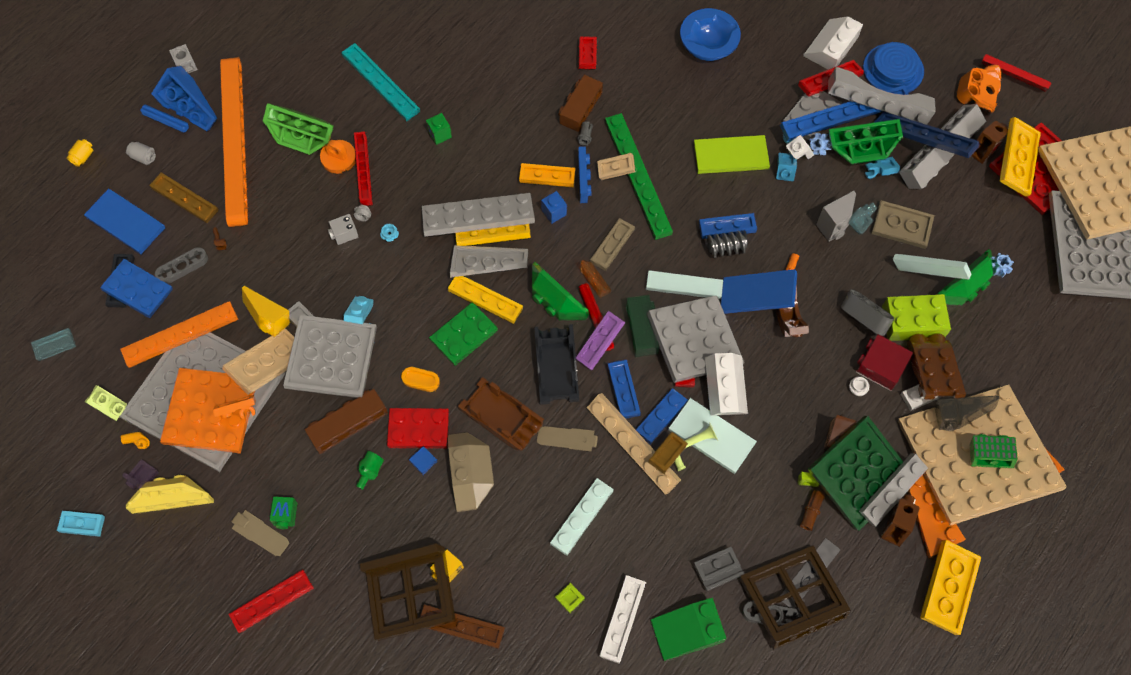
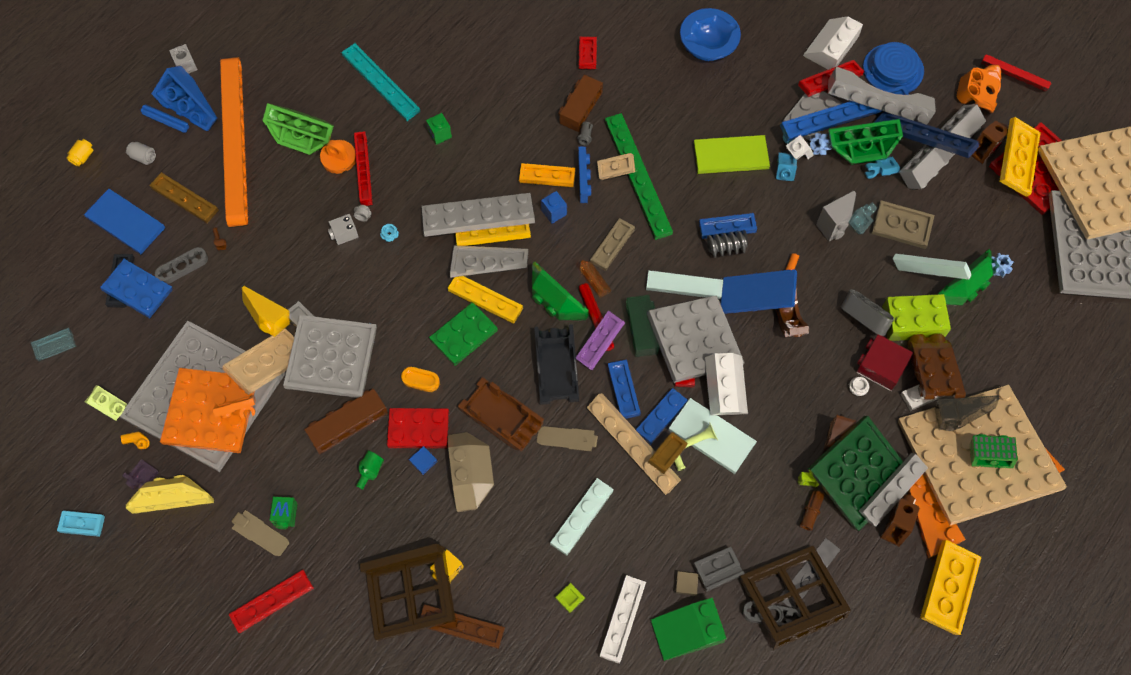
orange plate [120,301,239,368] -> none
medium azure plate [344,296,373,324] -> none
none -> dark tan tile [676,572,698,596]

